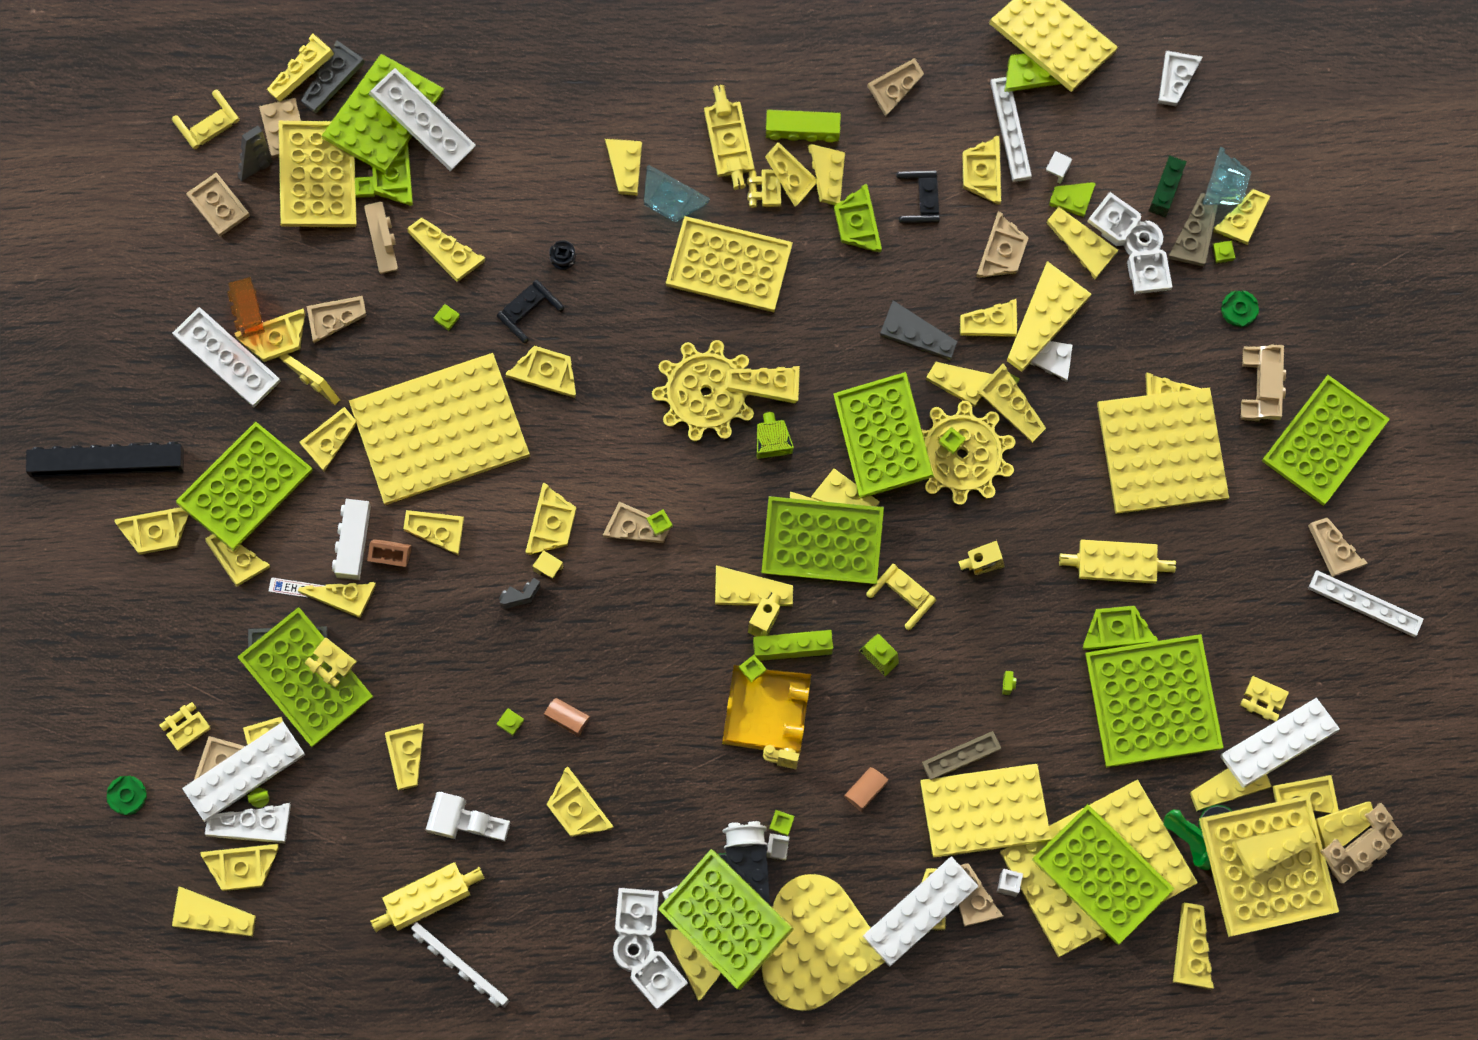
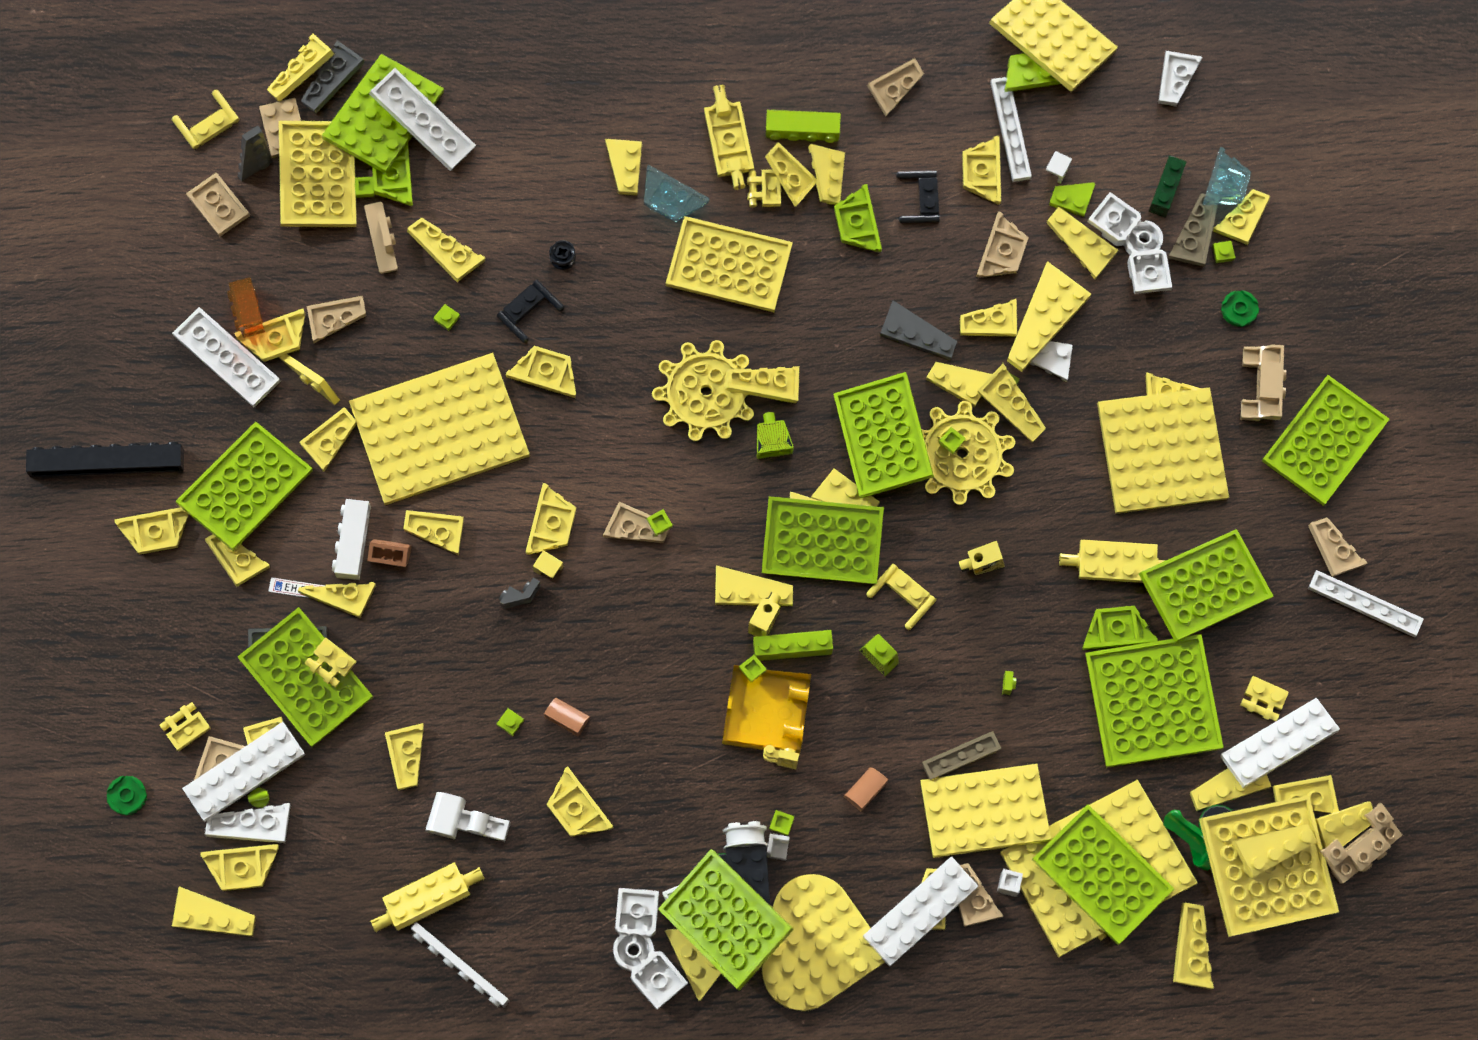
none -> lime plate [1139,529,1273,642]

